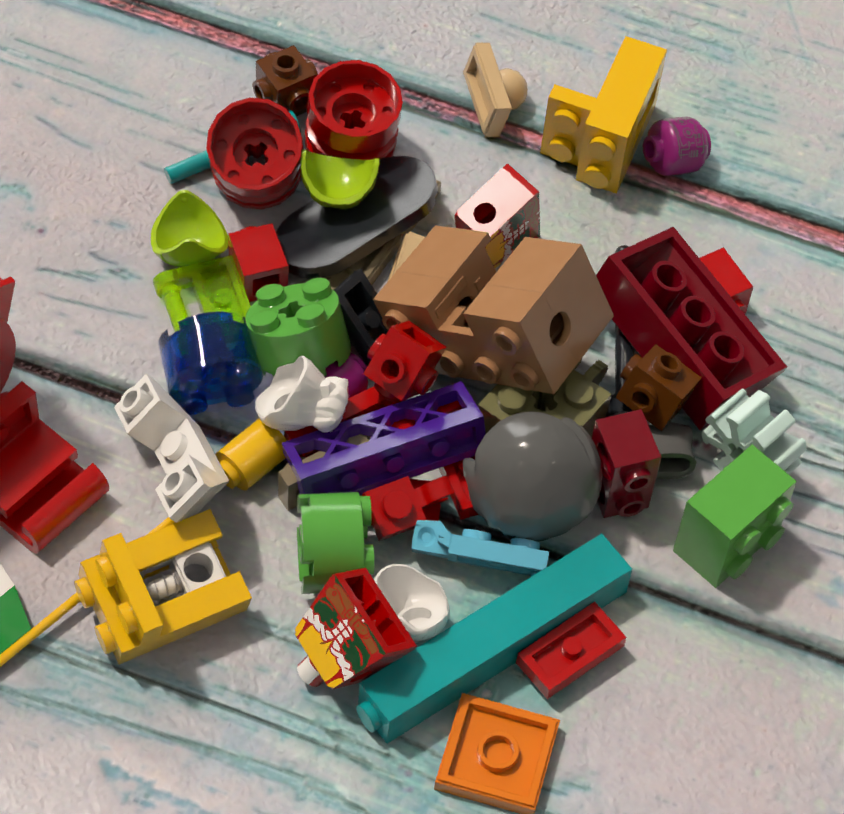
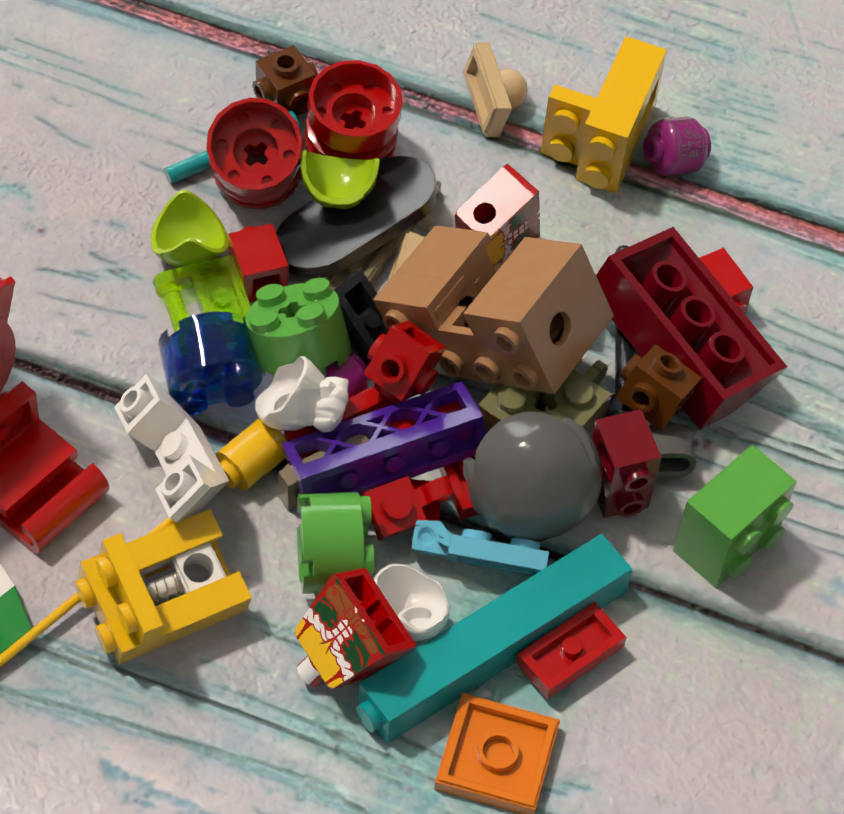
light aqua gear [701,389,807,474] -> none

